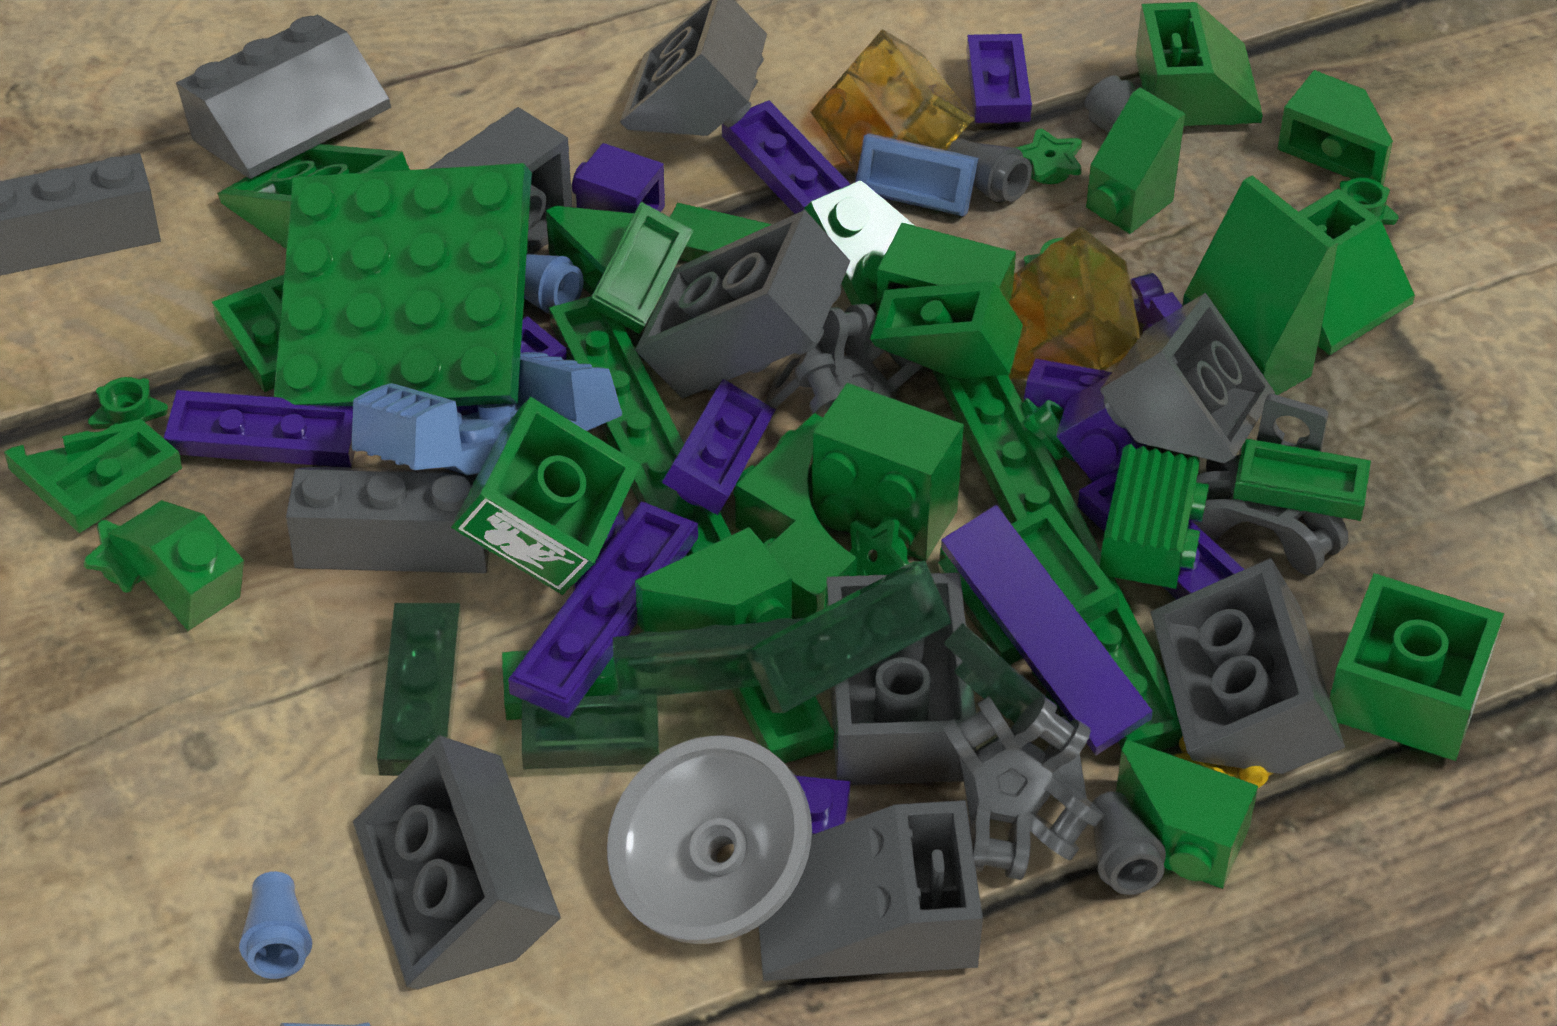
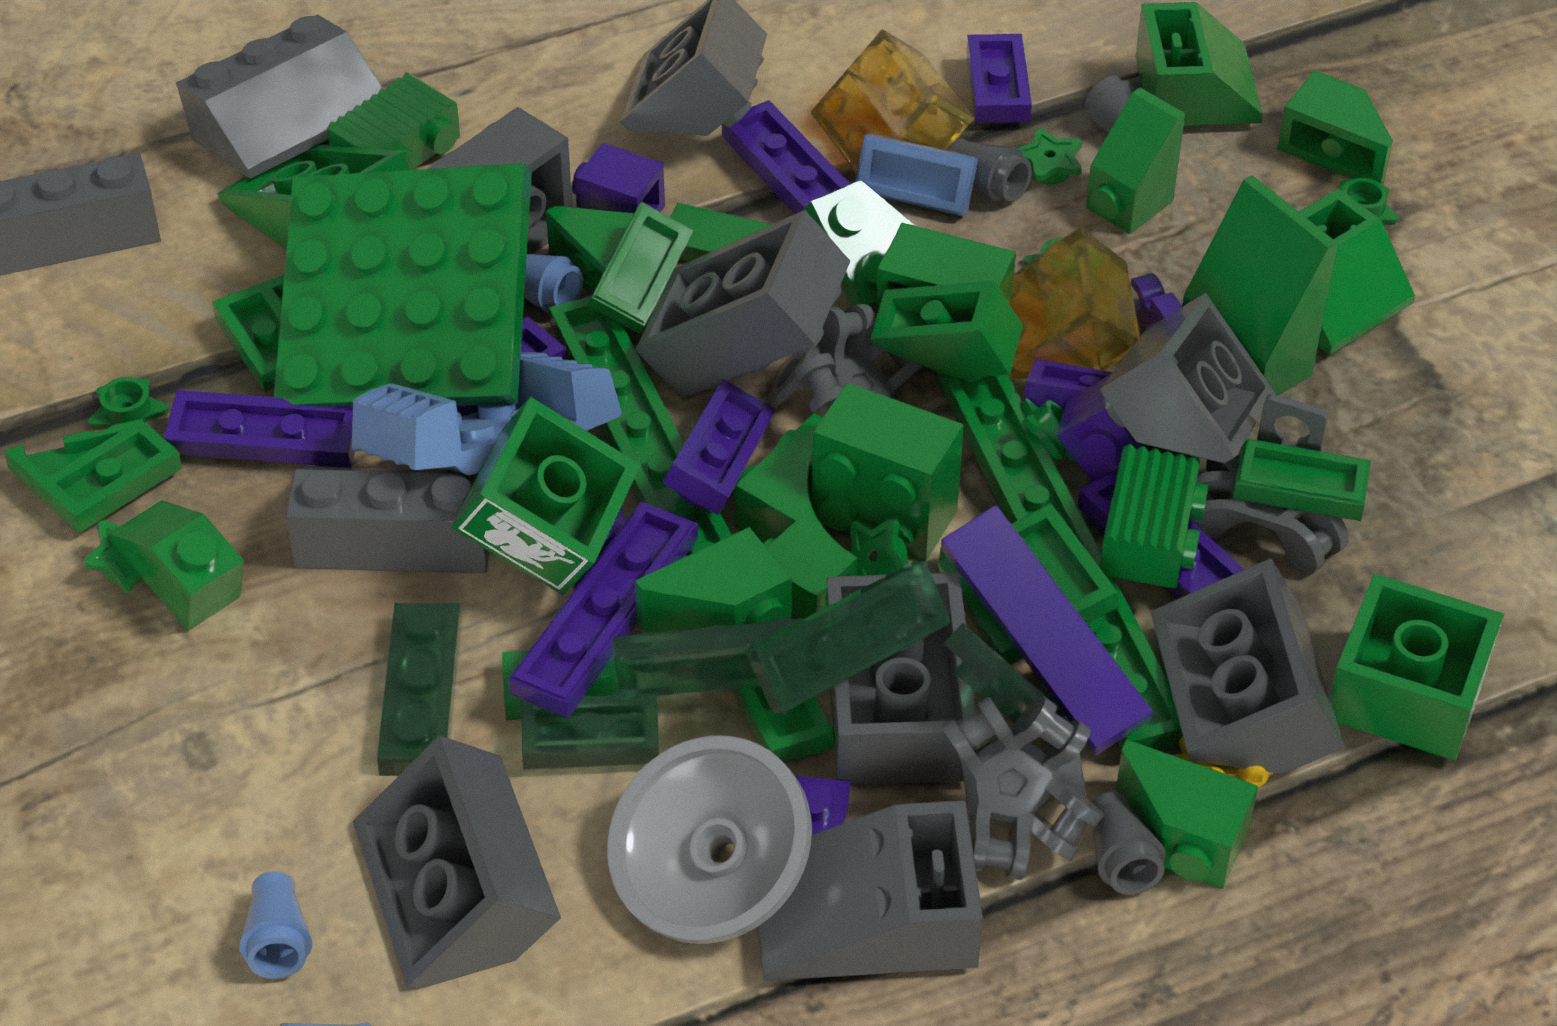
none -> green brick [327,72,460,170]

